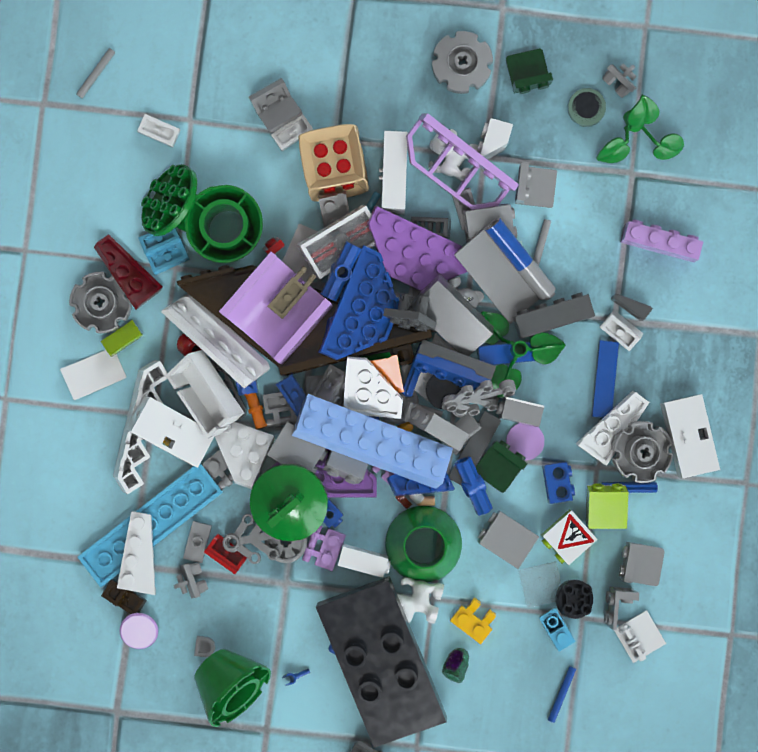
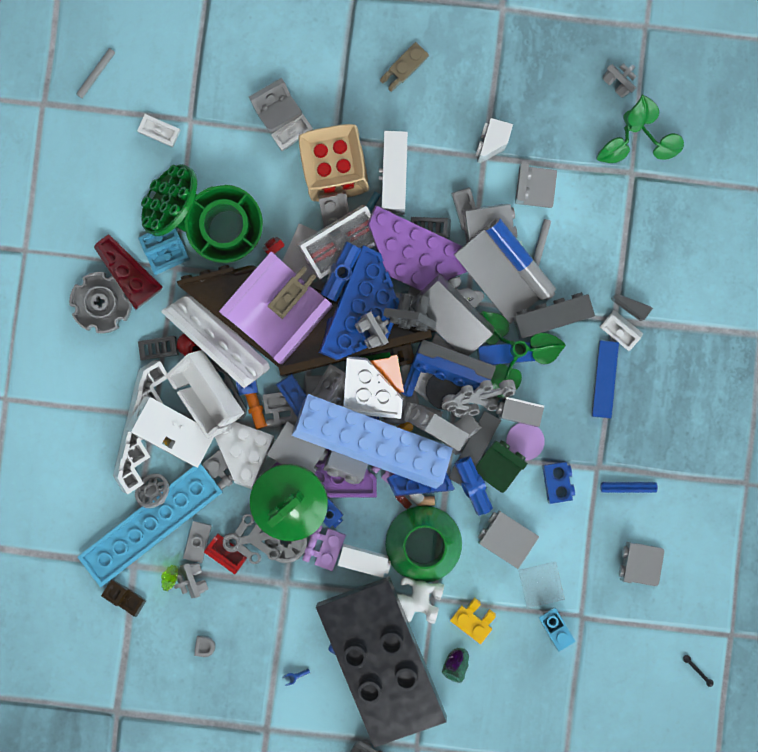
white sticker [60,350,126,400] -> none
lime slope [101,320,143,357] -> none
white wing [117,511,156,595] -> none
lavender piece [120,613,158,649] -> none
green cone [194,649,271,727] -> none
lavender plate [406,113,519,210] -> none
white animal [428,129,479,181] -> none
light grey piece [432,31,493,94] -> none
dark green bracket [506,48,553,94] -> none
piece [541,510,598,565] -> none
blue bar [548,666,576,723] -> none
black tile [555,580,593,619] -> none
tile [568,88,606,127] -> none
white wing [576,391,650,466] -> none
lime piece [586,483,629,529] -> none
light grey bracket [604,587,639,630] -> none
light grey piece [611,421,673,483] -> none
white hinge [614,610,666,663] -> none
lavender brick [620,220,704,263] -> none
white brick [660,394,720,479] -> none
none -> light grey wheel [135,474,170,508]
none -> dark grey slope [138,336,179,361]
none -> clear neon green piece [161,565,178,591]
none -> light grey hips [355,312,390,349]
none -> dark tan hinge [379,42,429,92]
none -> black hinge [683,655,714,687]

